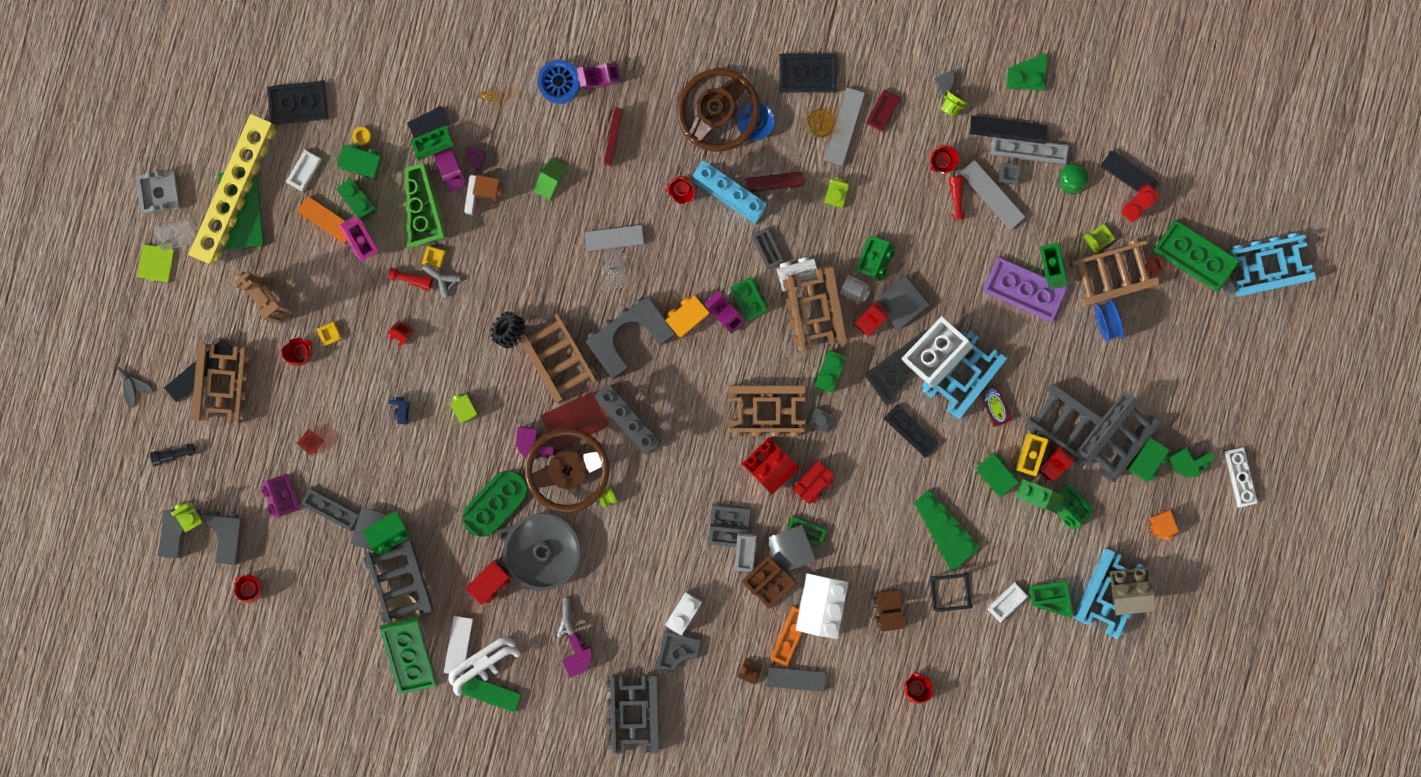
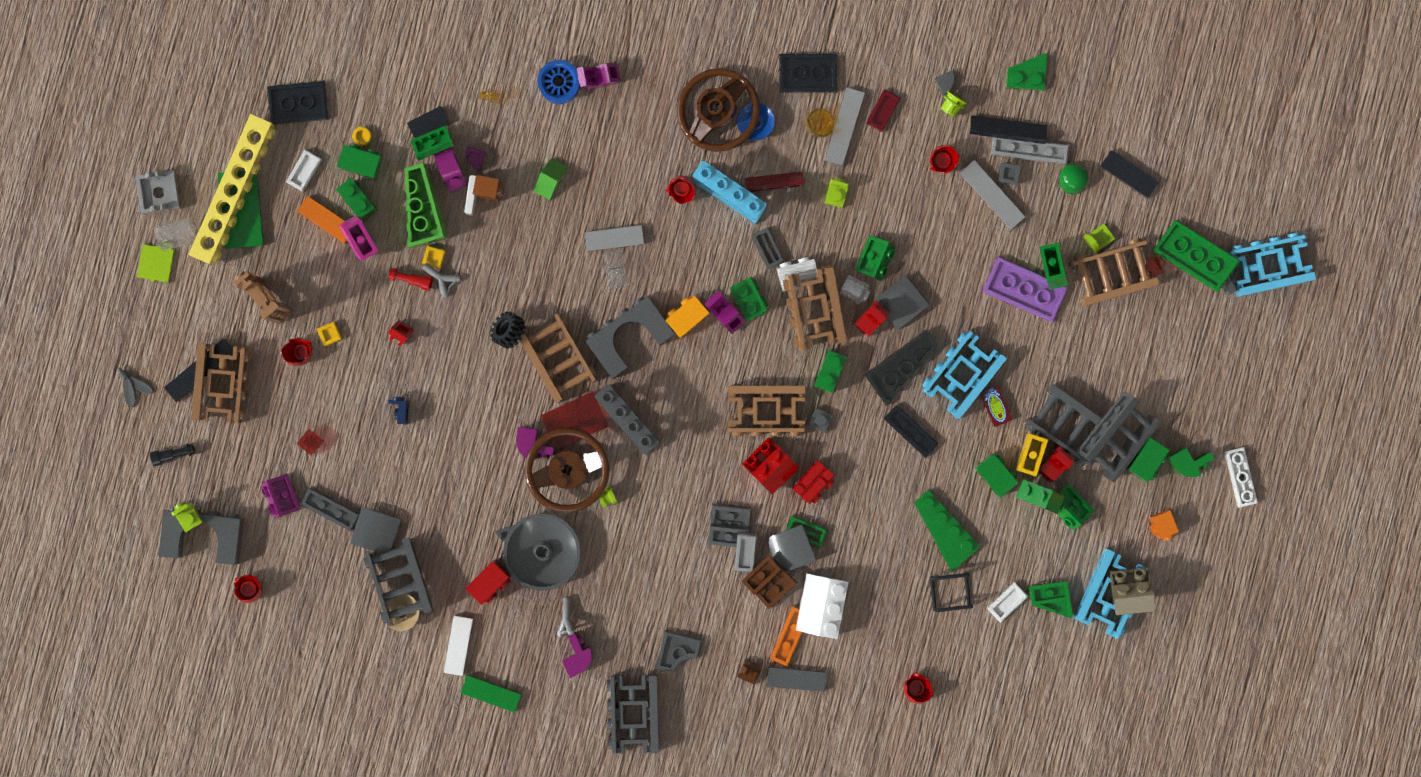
green brick [362,511,411,555] -> none
green tile [380,617,437,695] -> none
white piece [448,637,521,696] -> none
lime brick [450,393,479,424] -> none
green tile [463,470,528,537] -> none
dark red tile [603,107,622,167] -> none
white brick [665,591,702,635] -> none
reddish brown piece [873,589,905,632] -> none
white brick [902,316,973,389] -> none
red piece [949,176,965,220] -> none
blue wheel [1094,299,1124,344] -> none
red brick [1121,183,1159,222] -> none

